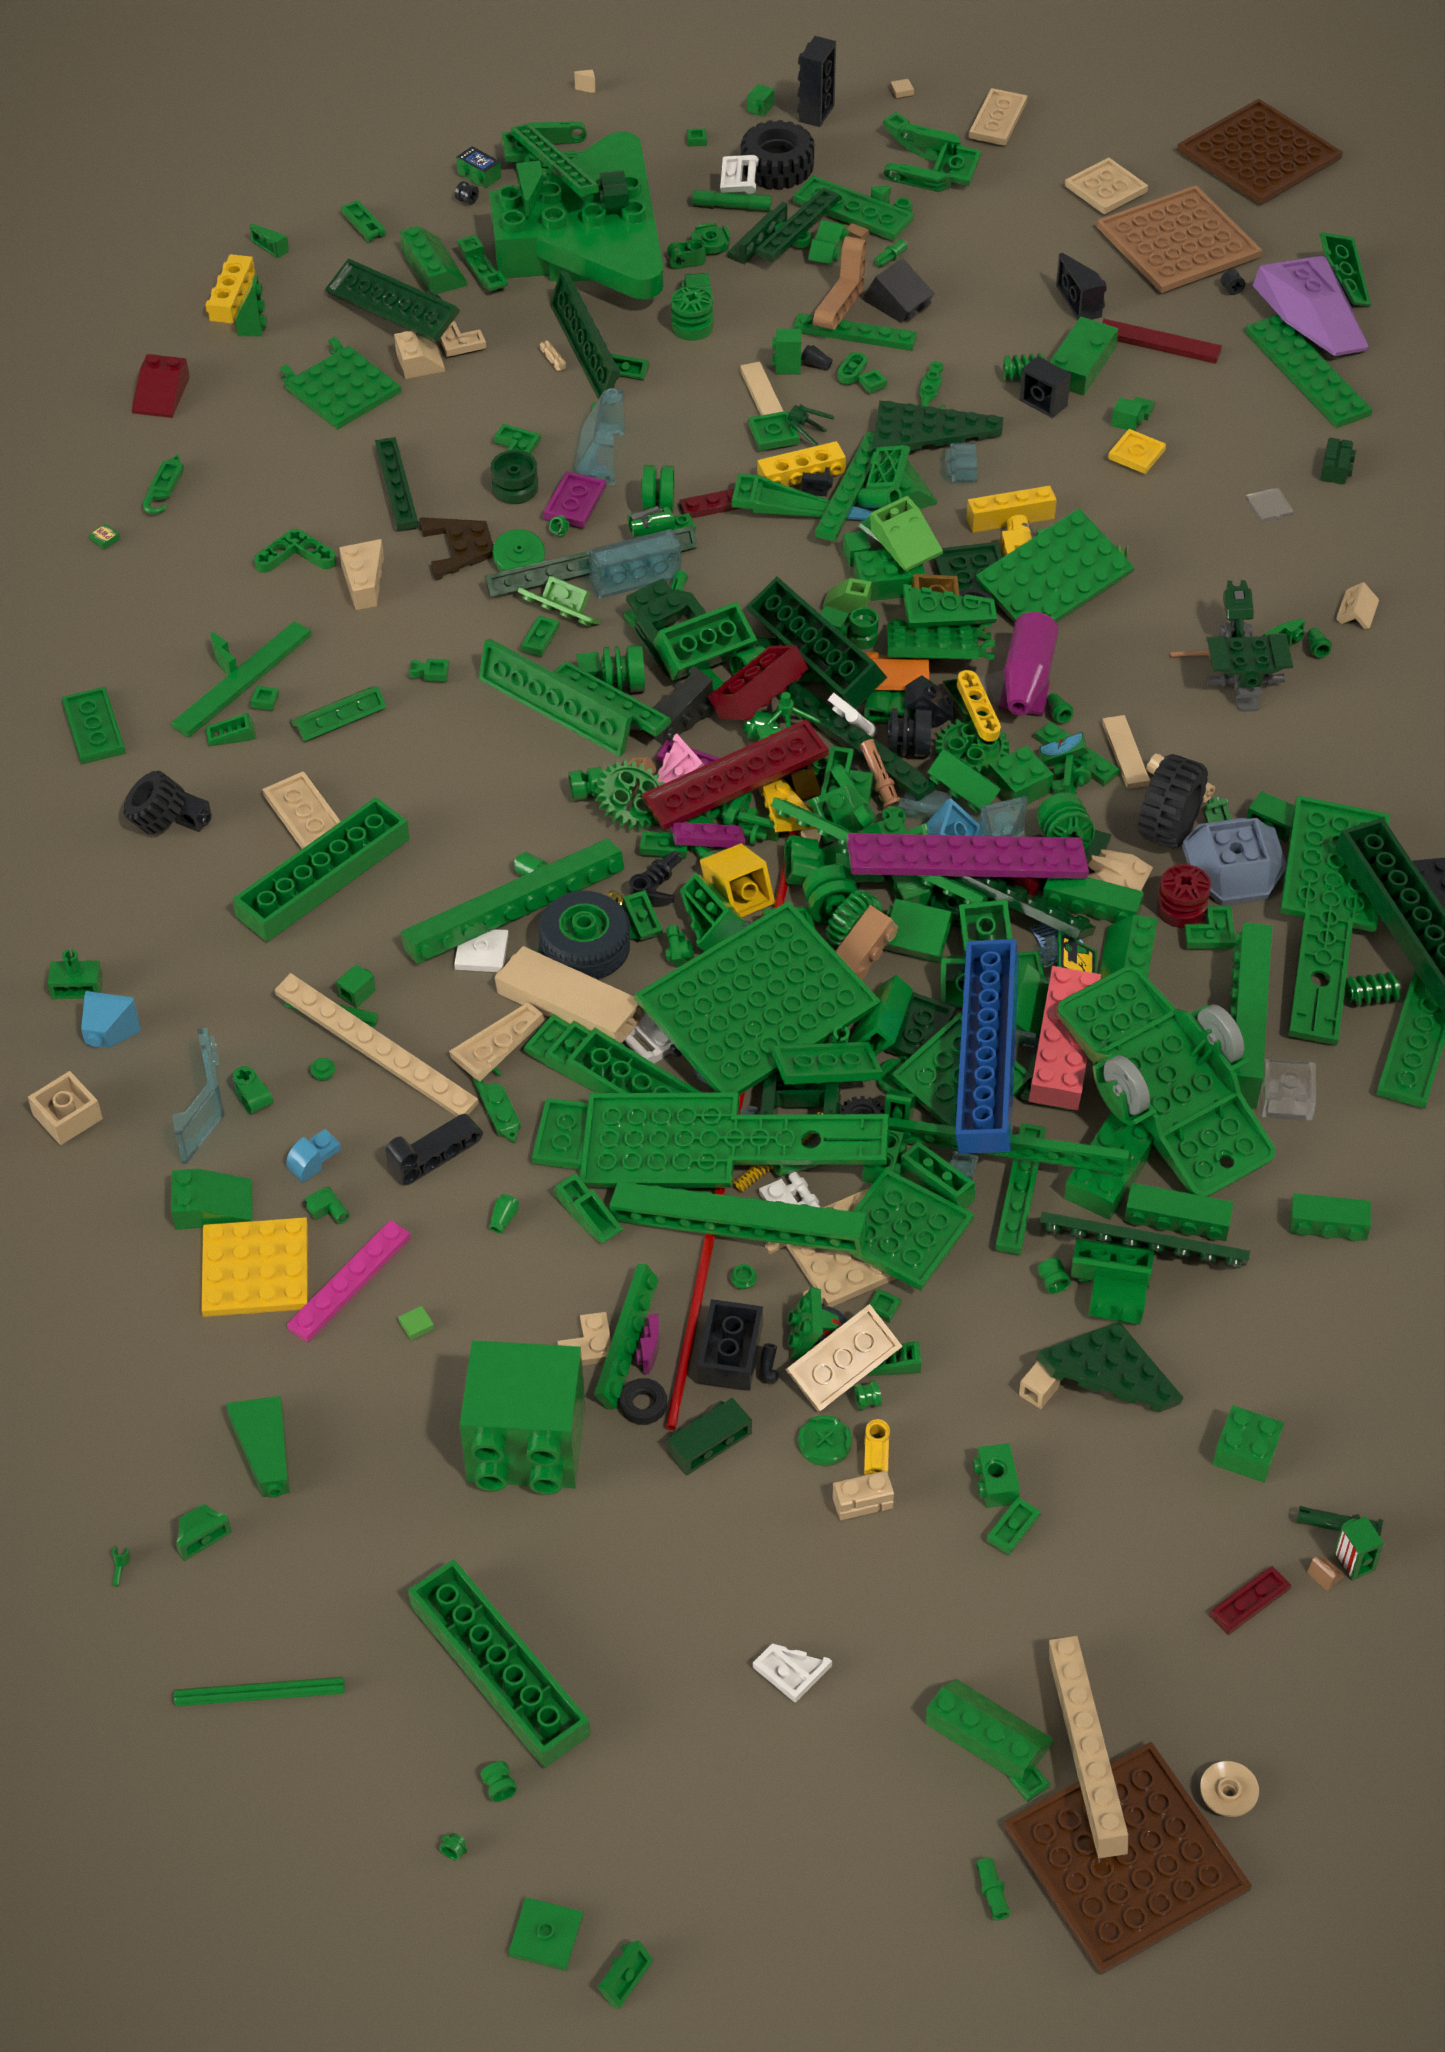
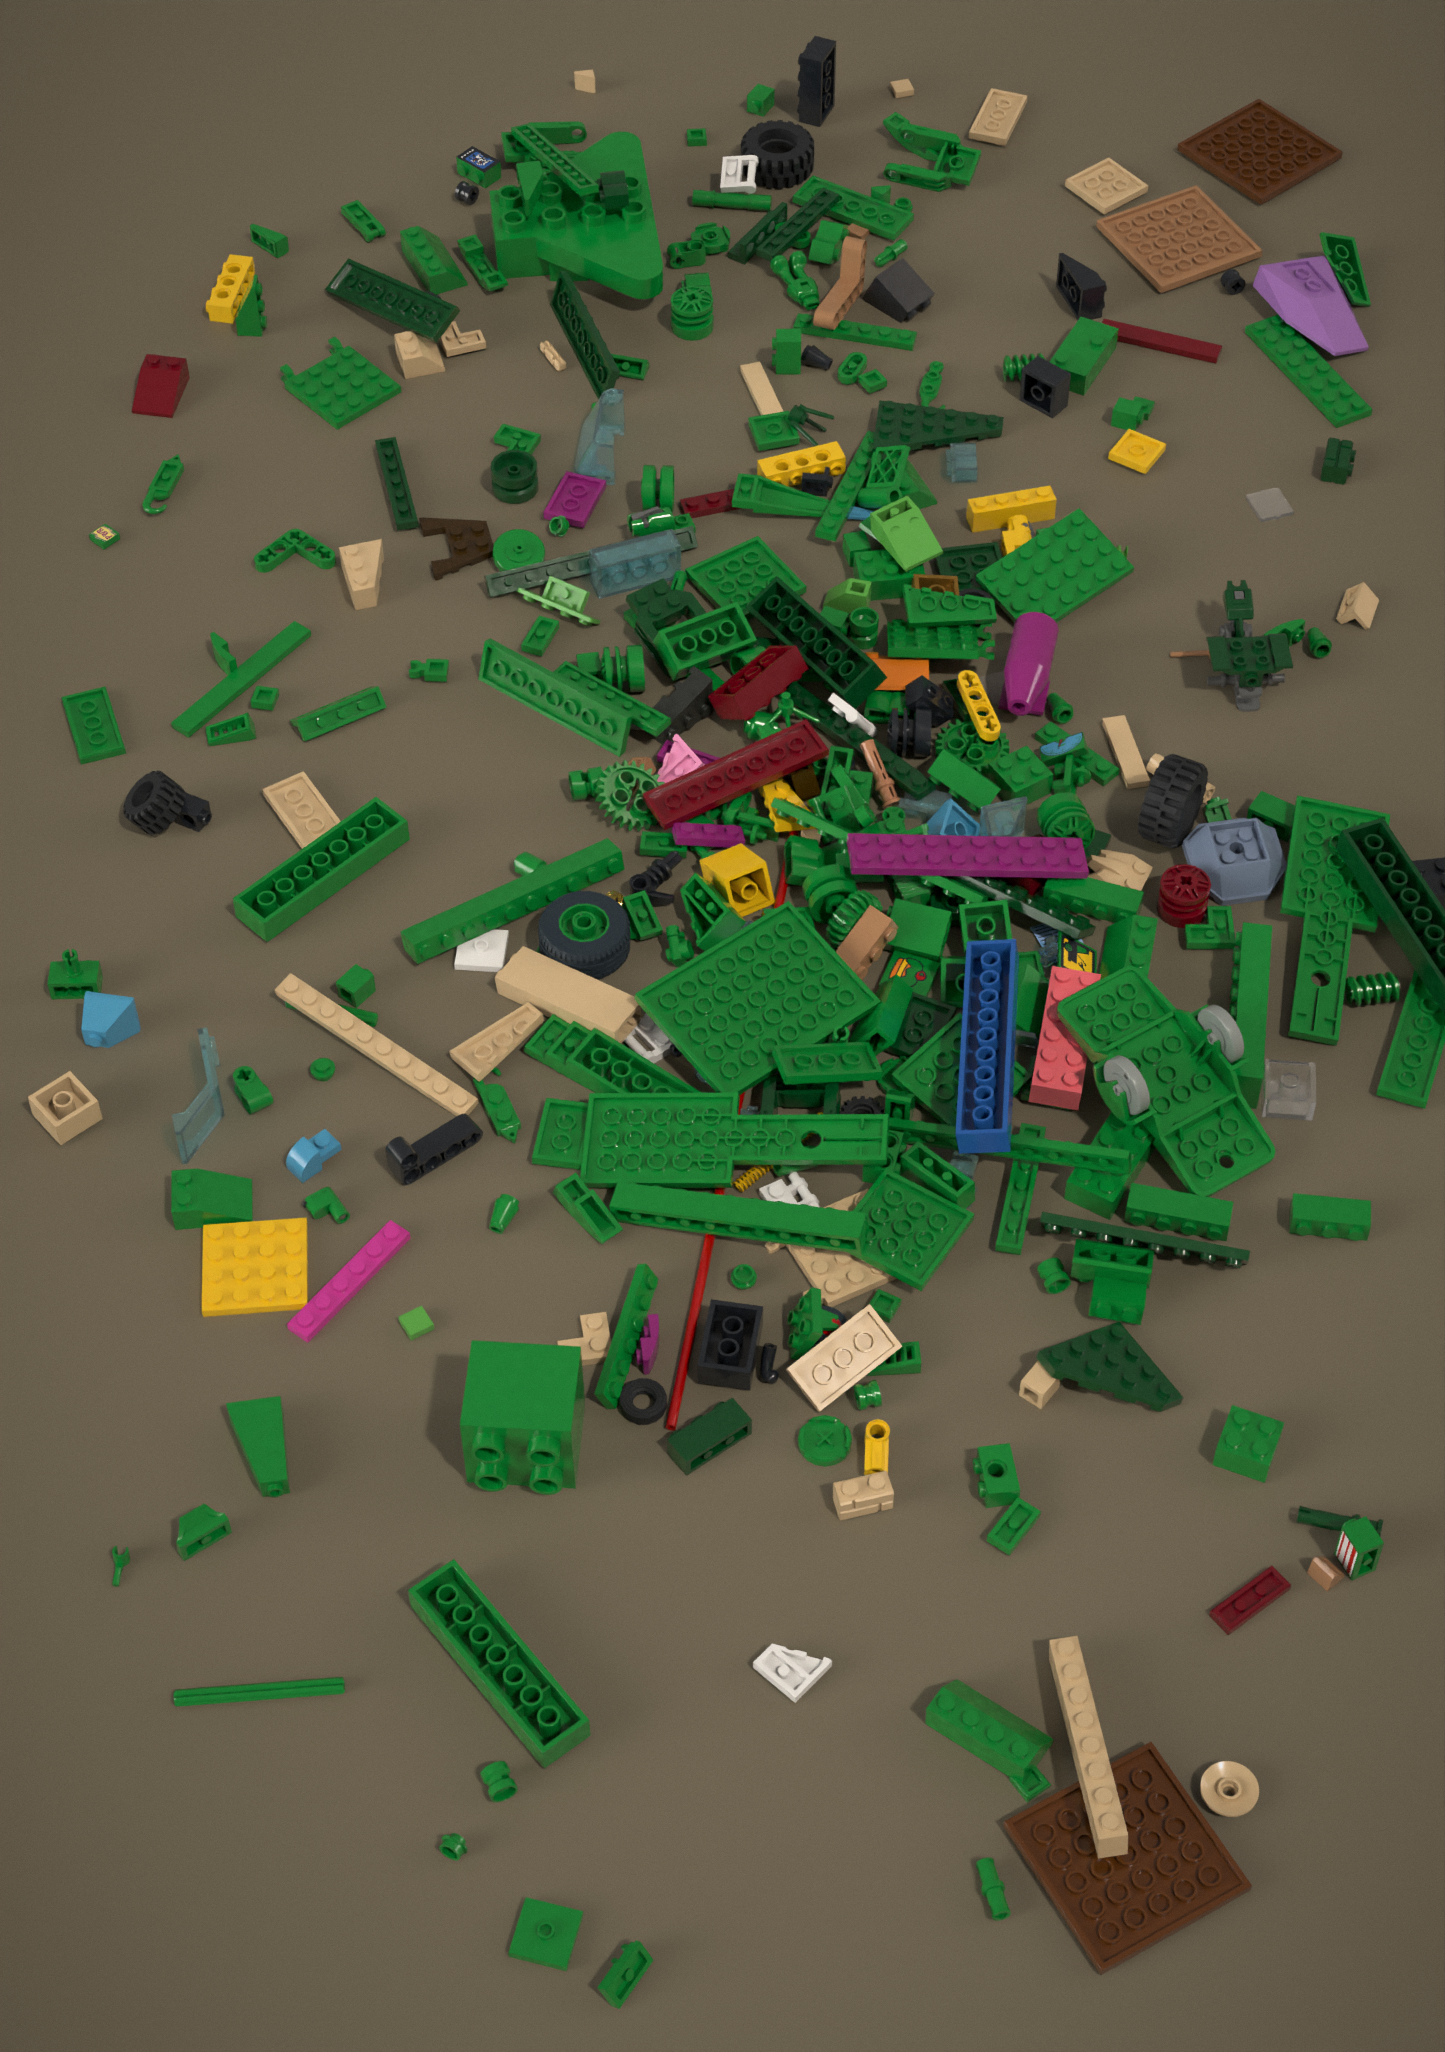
none -> green plate [685,536,807,620]
none -> green piece [770,251,821,310]
none -> green tile [879,950,940,997]

